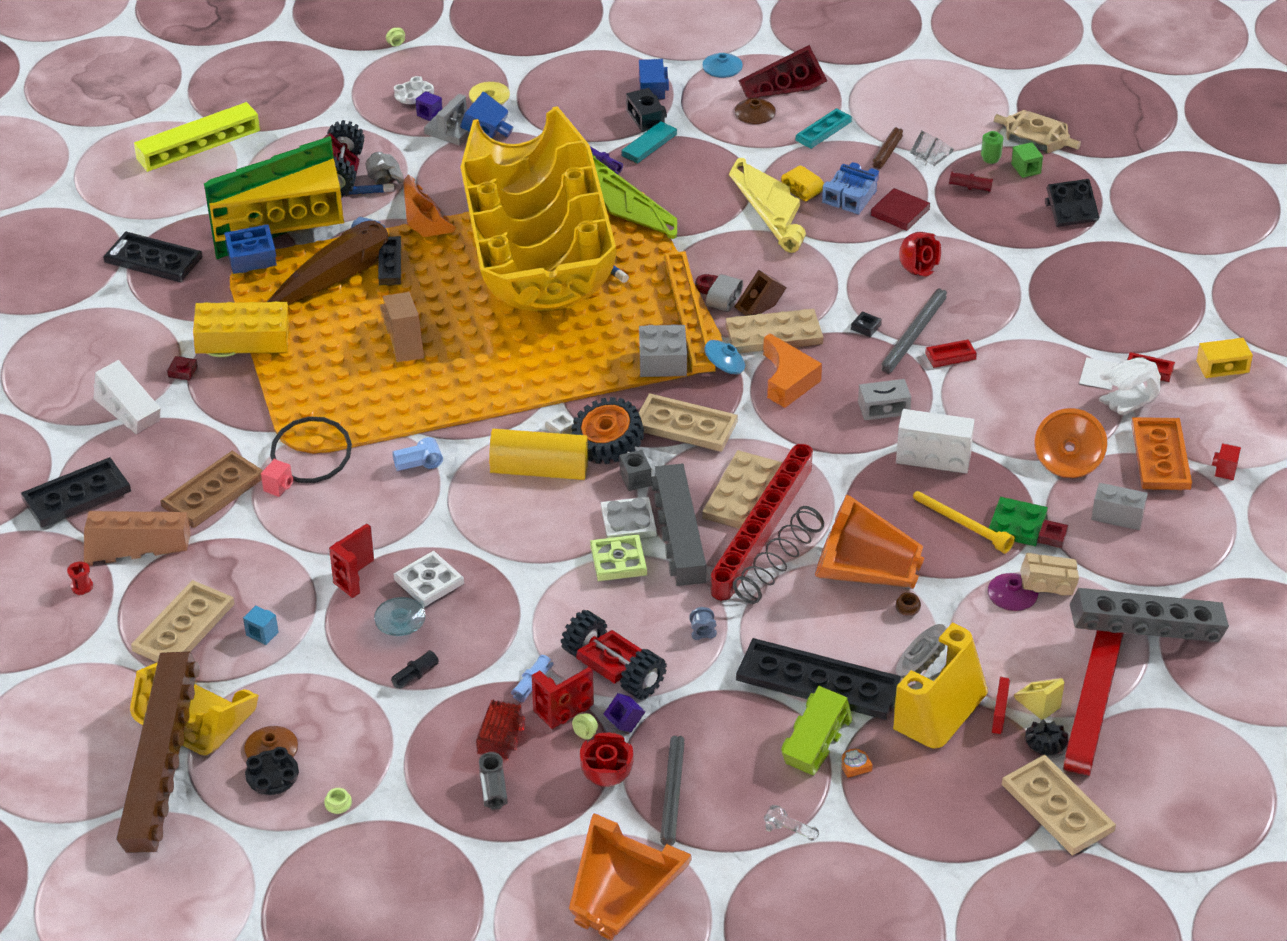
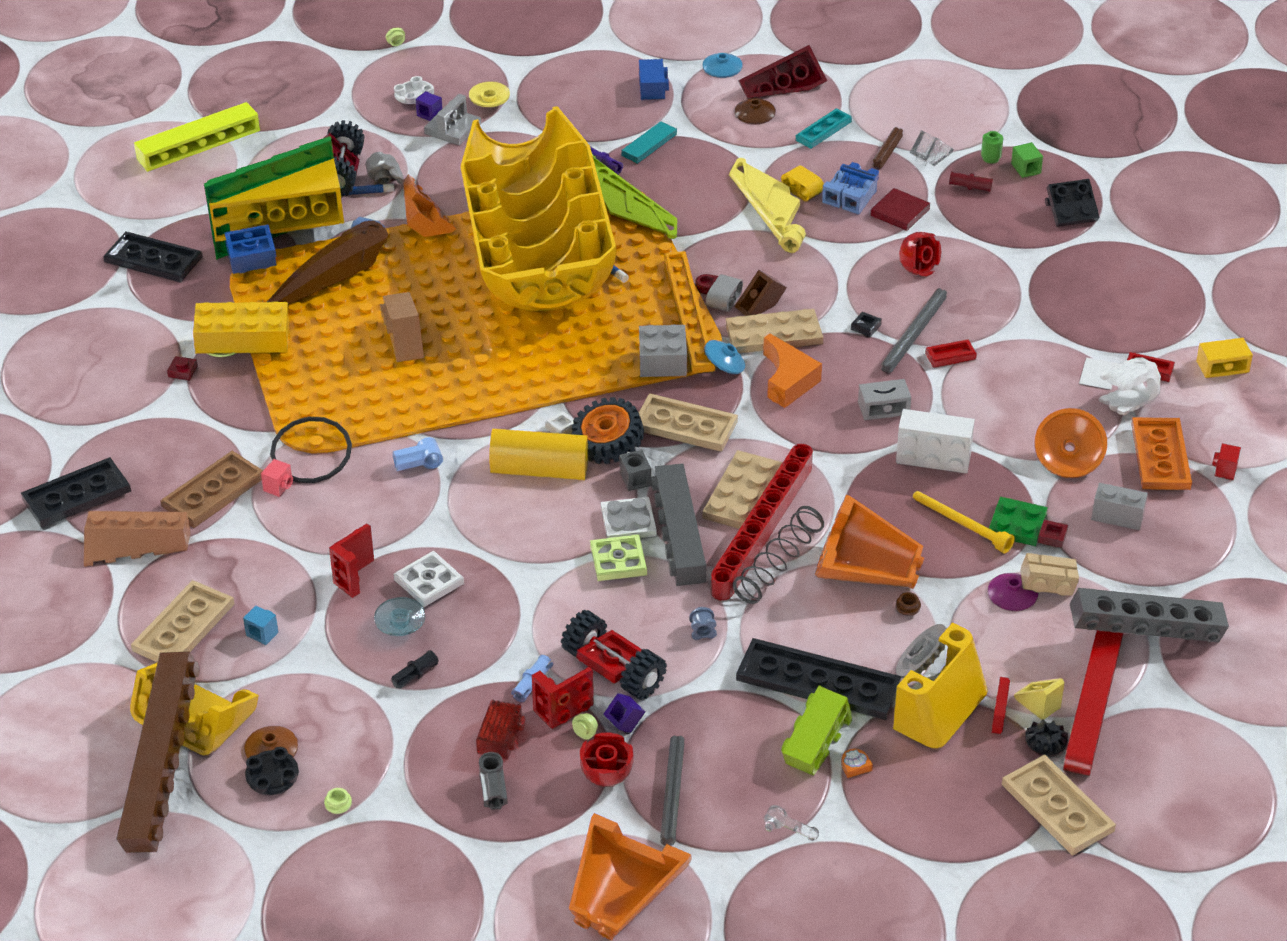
red bush [67,561,93,595] -> none
white wedge [93,360,161,434] -> none
black plate [378,236,401,286] -> none
blue torso [460,92,514,139] -> none
black brick [626,88,667,132] -> none
tan plate [994,110,1081,153] -> none

